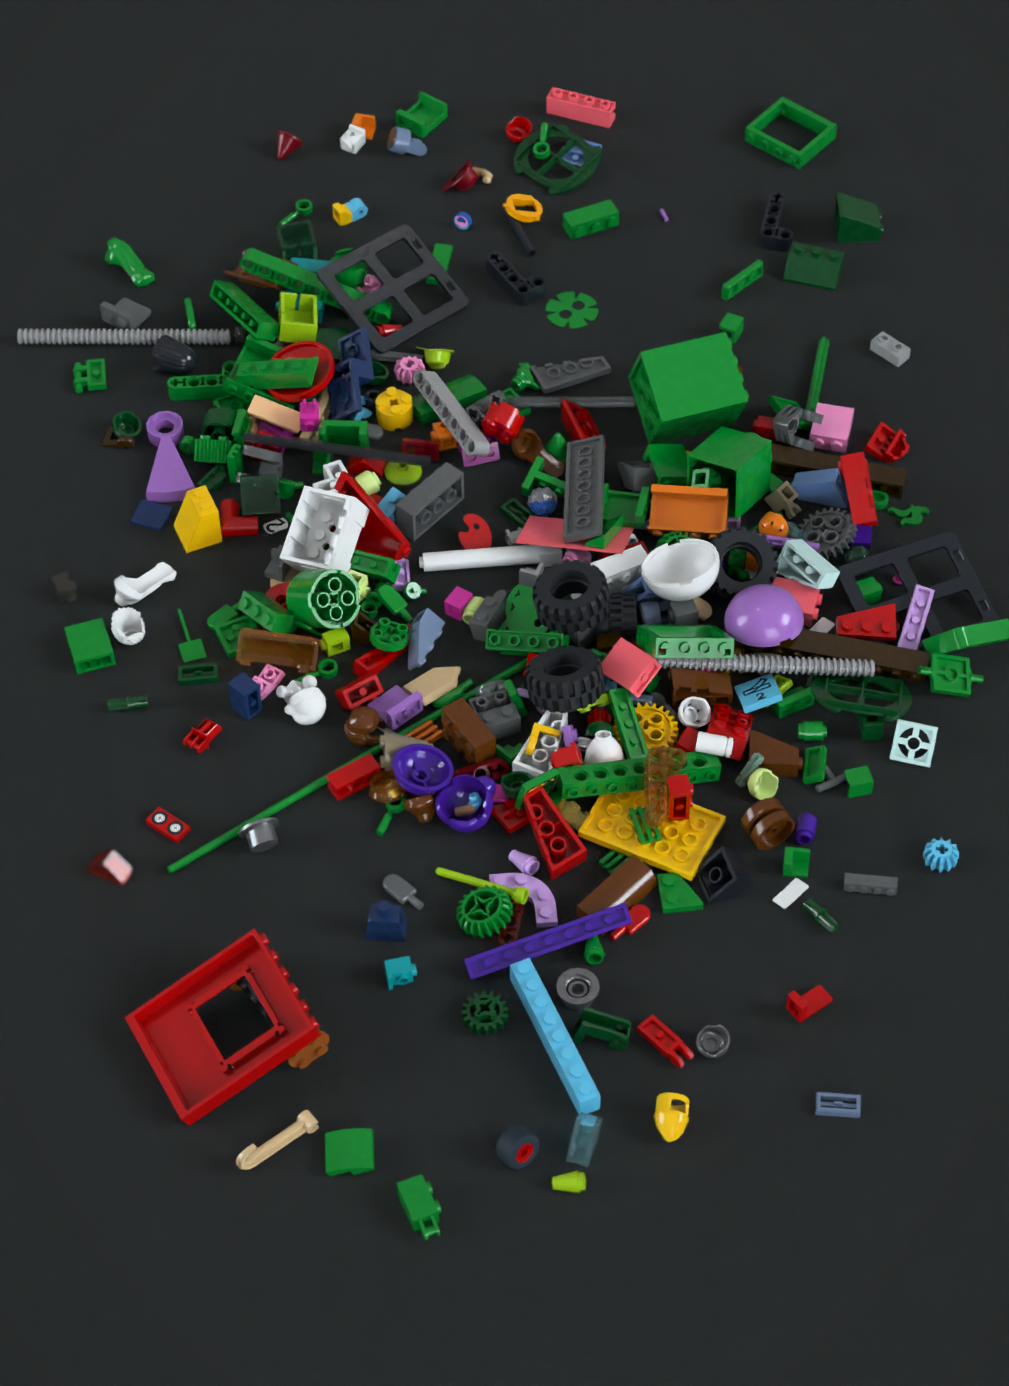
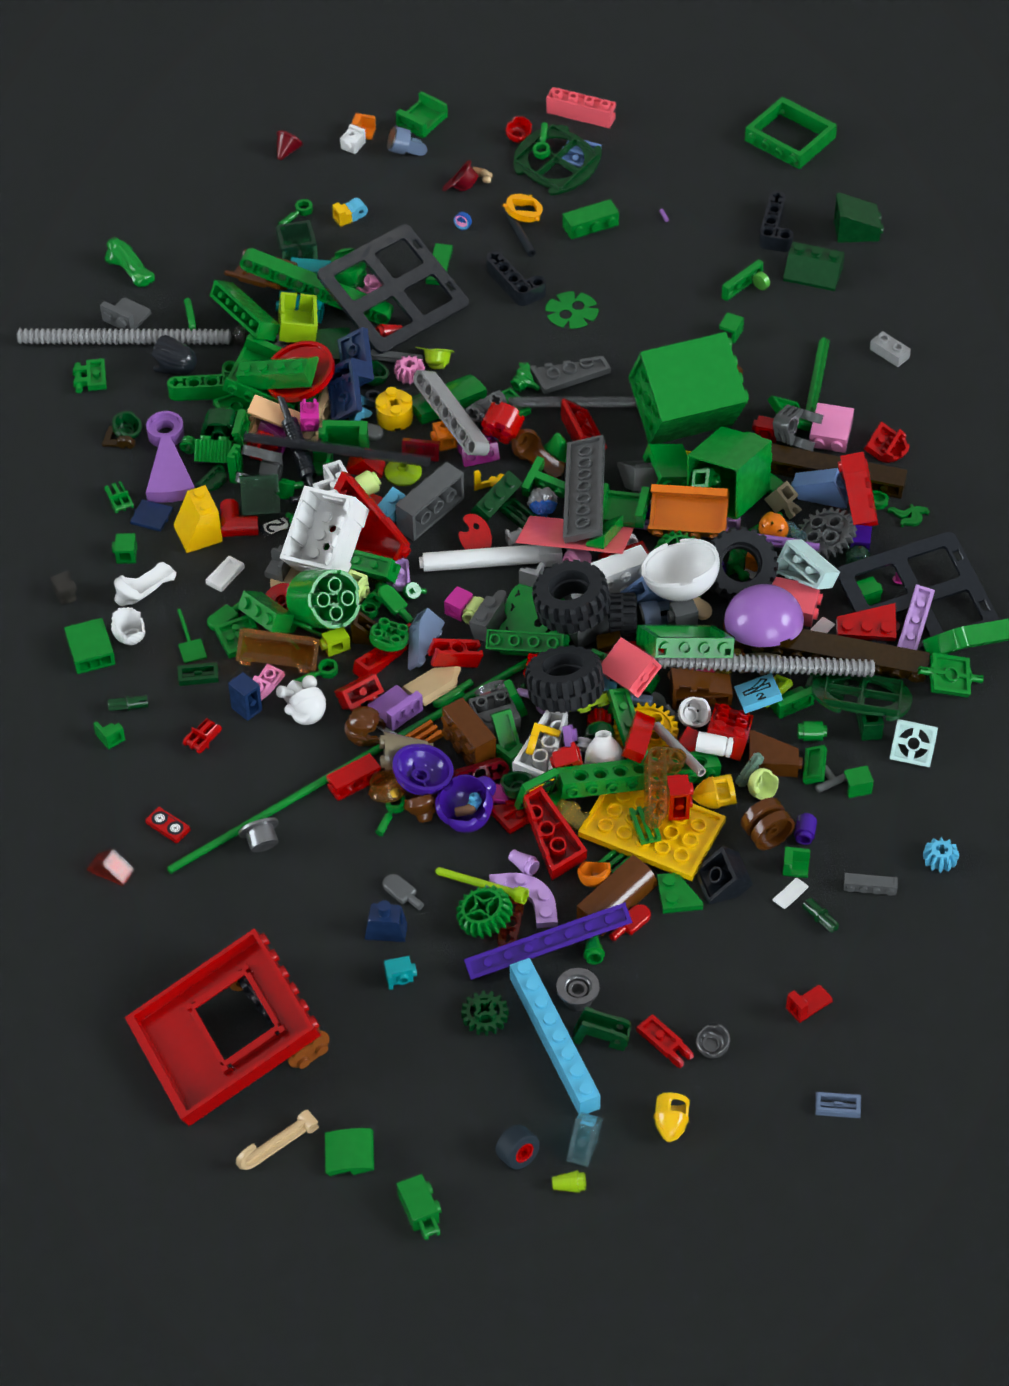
none -> green panel [93,721,125,750]
none -> green arm [104,481,134,514]
none -> green brick [112,533,137,564]
none -> white tile [206,556,245,592]
none -> black piece [277,396,317,504]
none -> red piece [427,638,484,668]
none -> dark green arch [469,470,523,523]
none -> yellow piece [474,470,504,491]
none -> green tile [490,708,520,752]
none -> orange helmet [577,861,611,888]
none -> red slope [621,711,655,763]
none -> light grey piece [653,722,706,777]
none -> yellow helmet [692,774,737,809]
none -> bright green tile [753,272,770,290]

